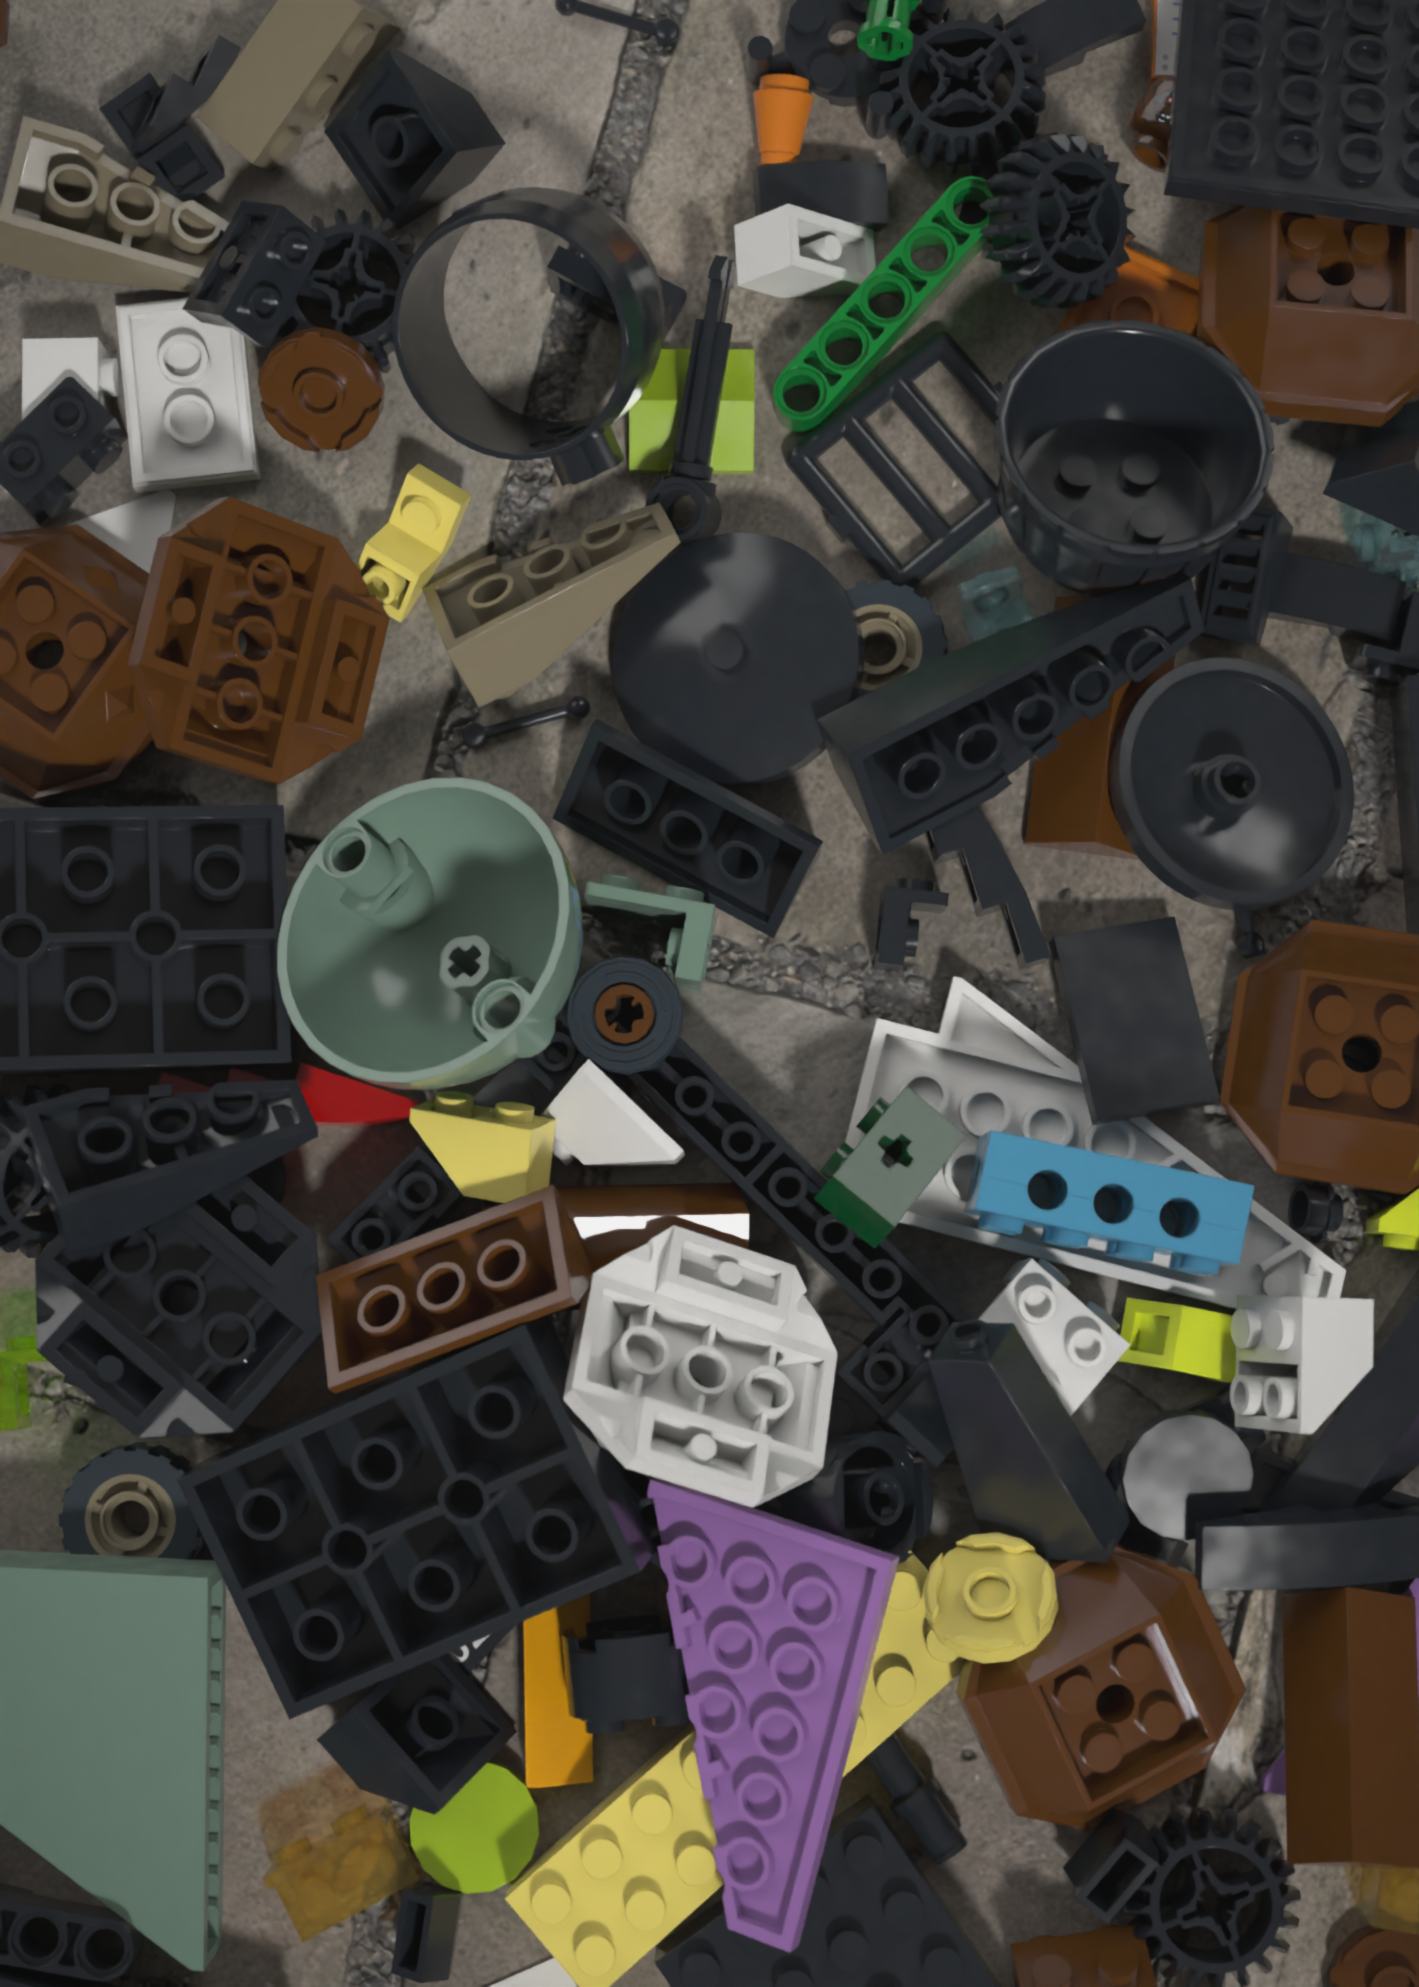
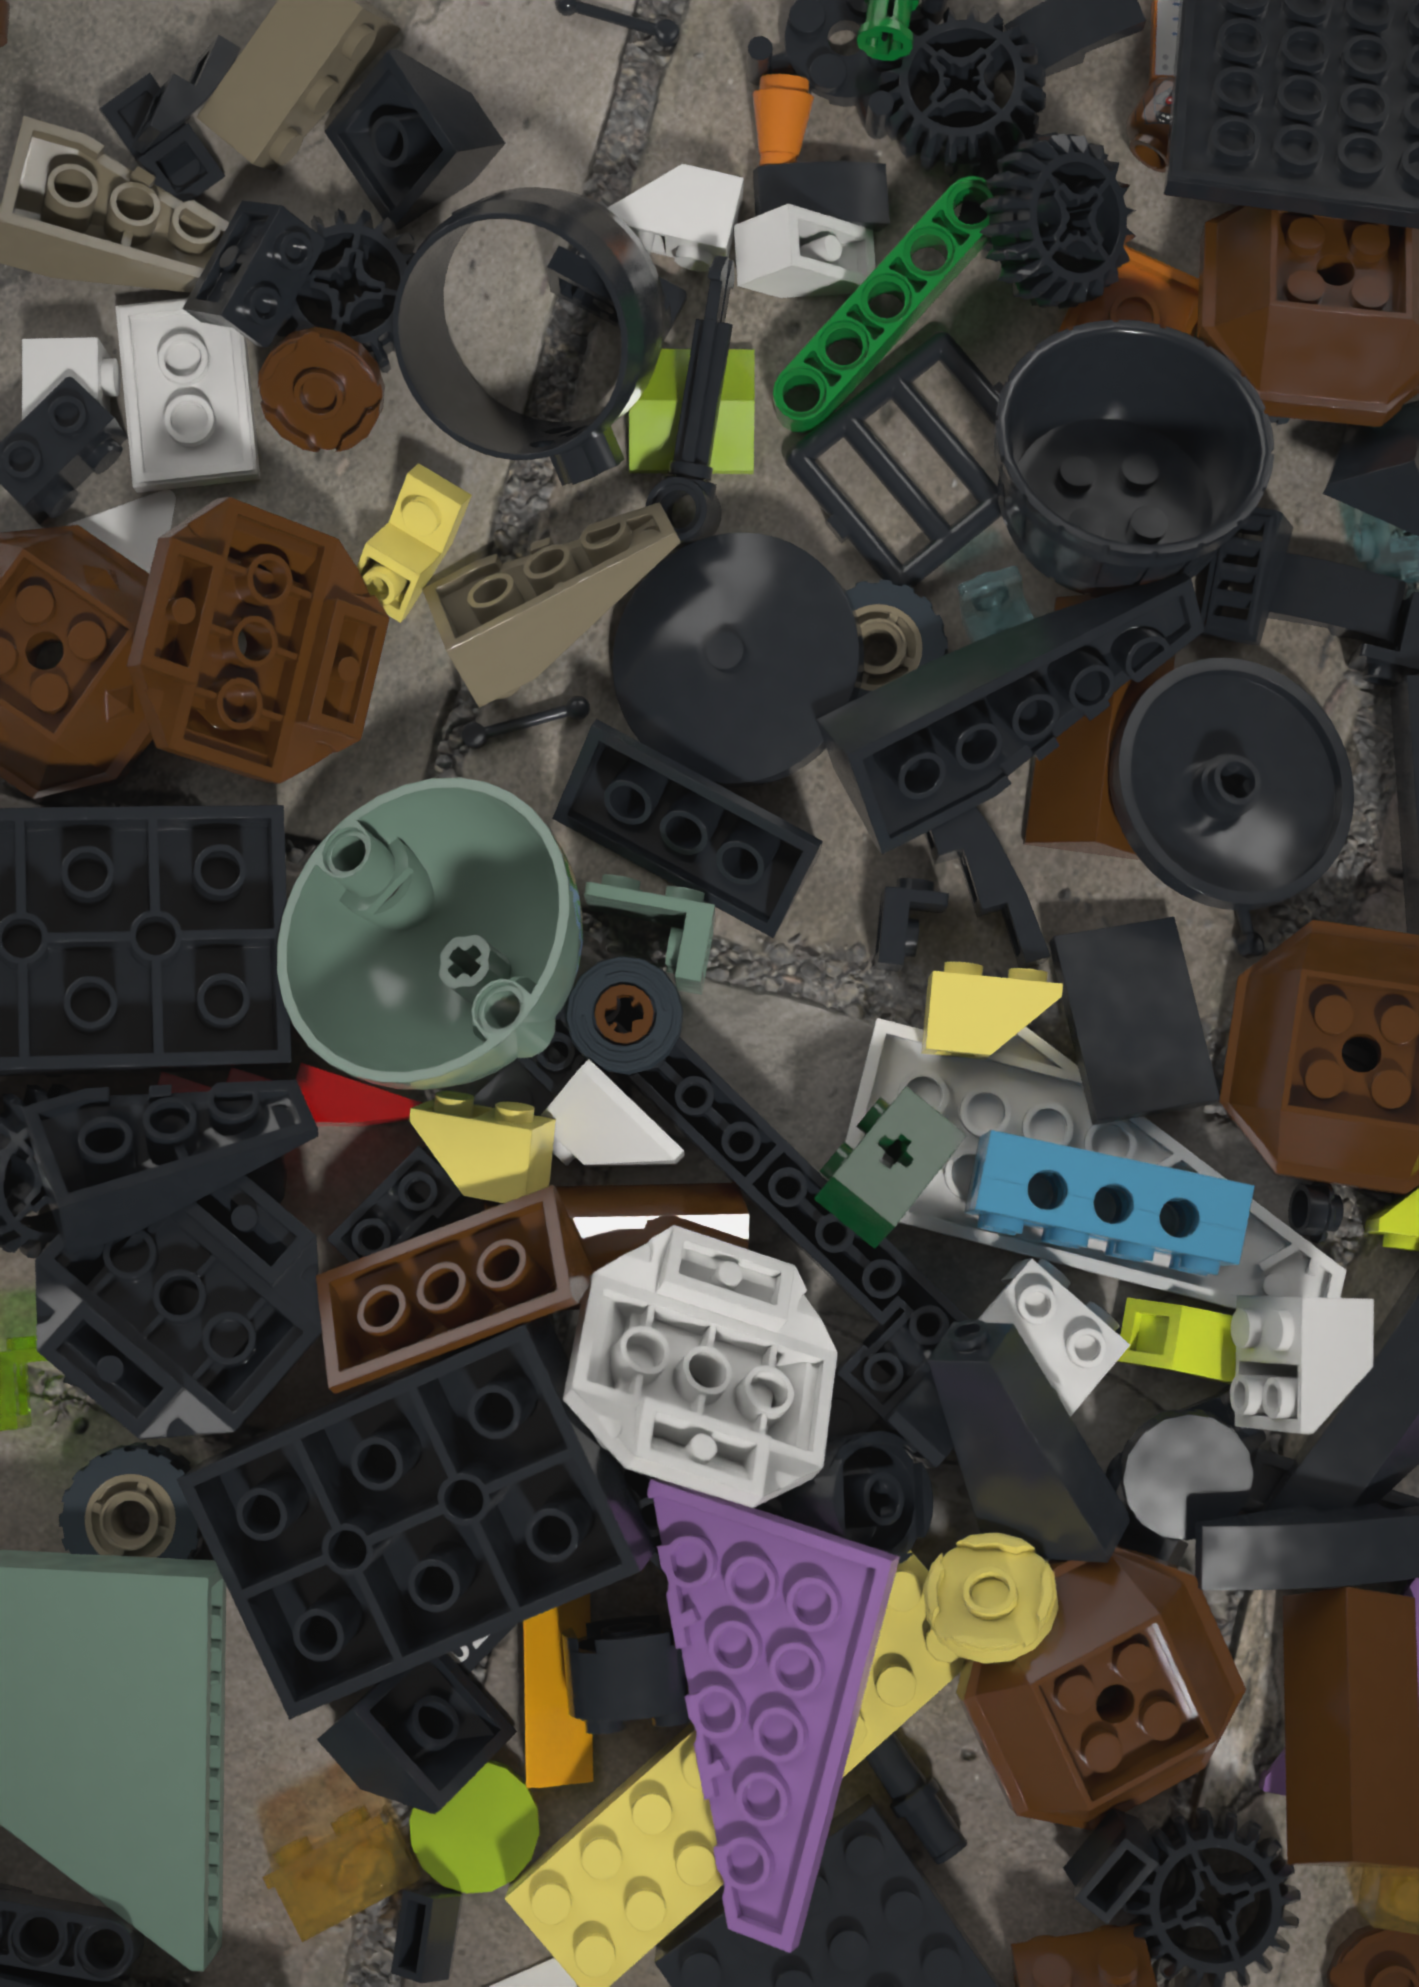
none -> white slope [607,164,744,272]
none -> light yellow slope [921,962,1063,1060]

